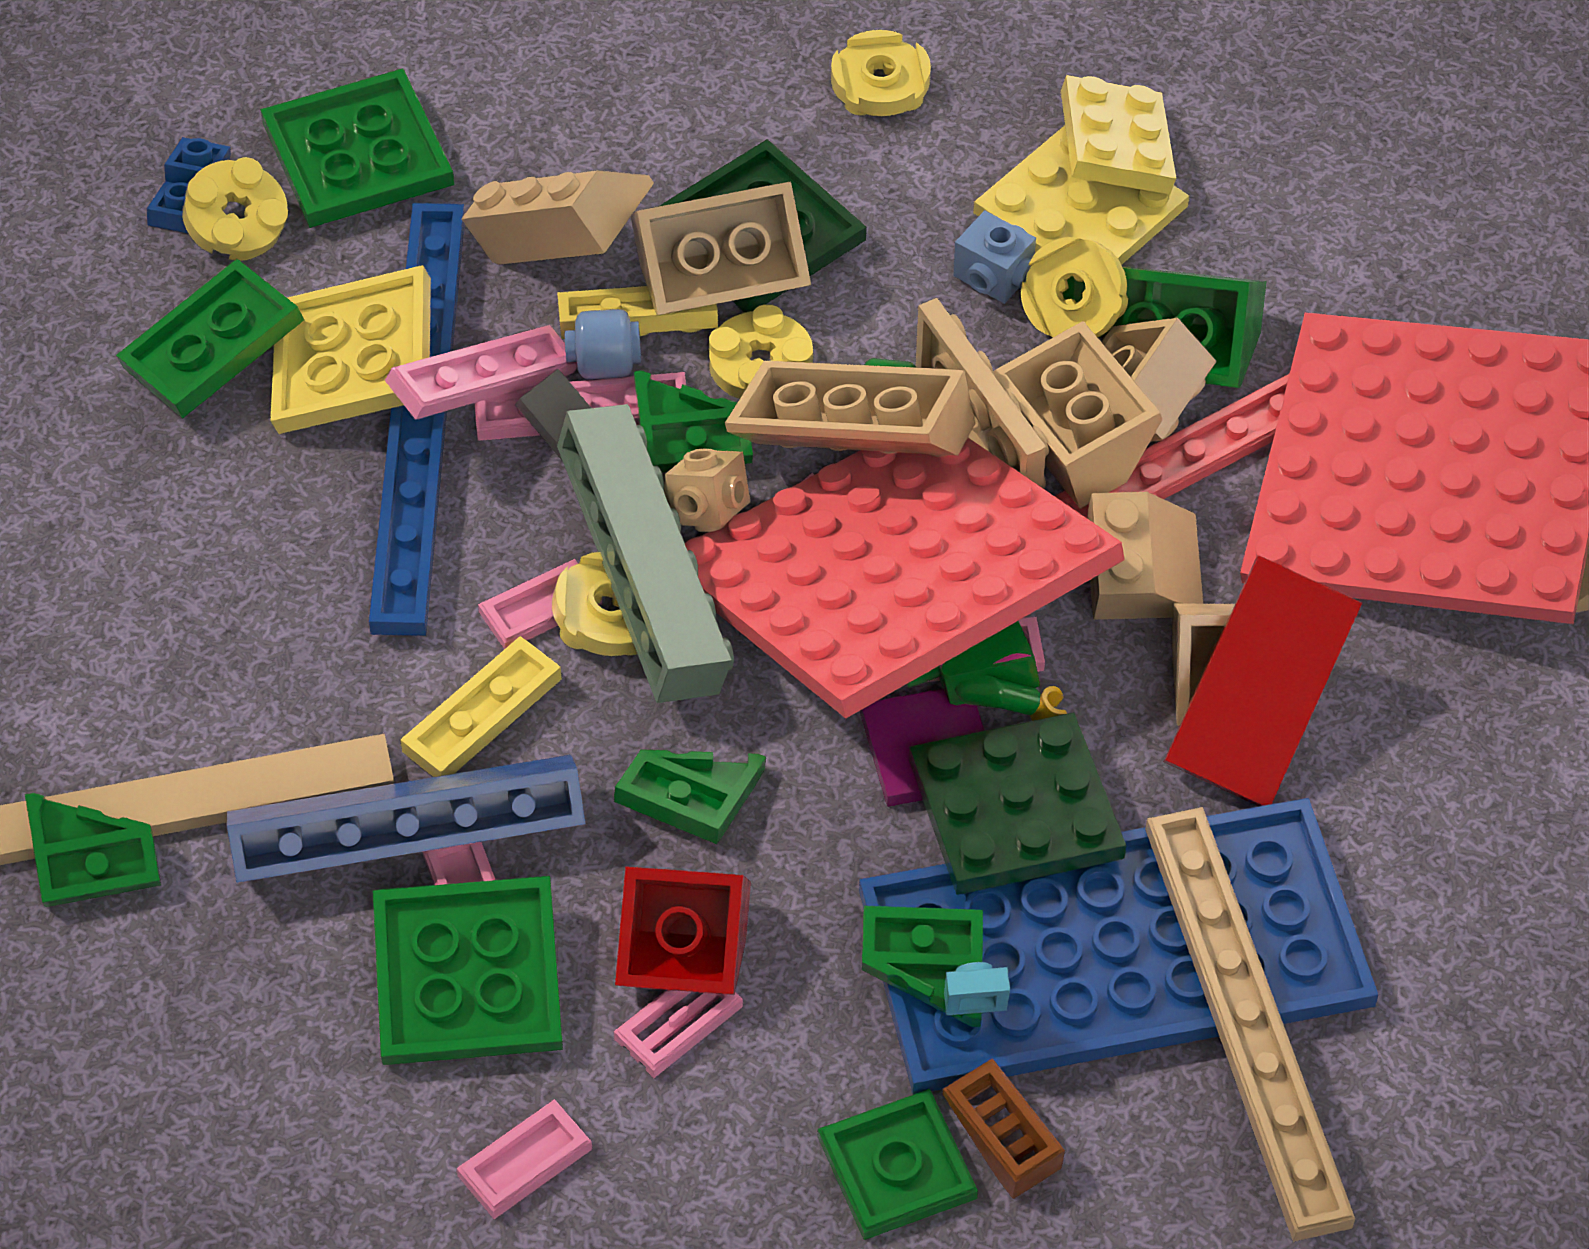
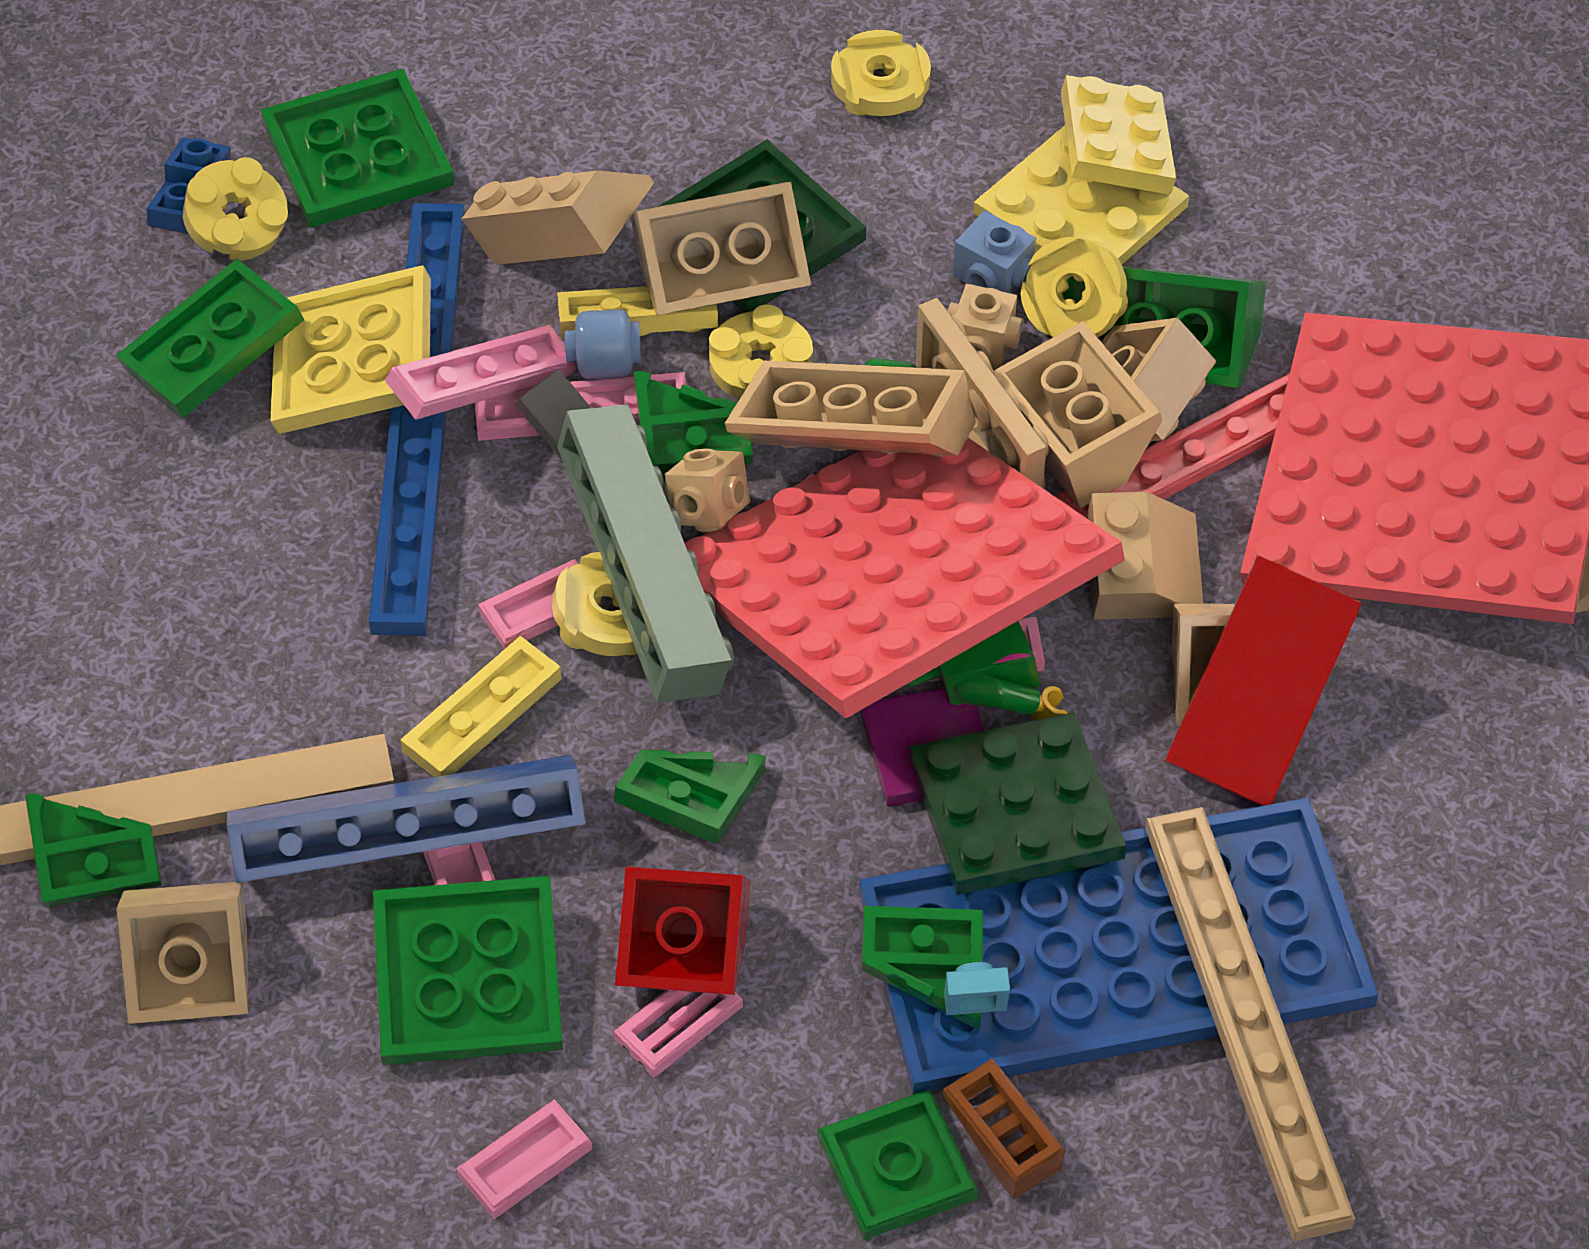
none -> tan slope [117,882,249,1024]
none -> tan brick [947,283,1023,370]

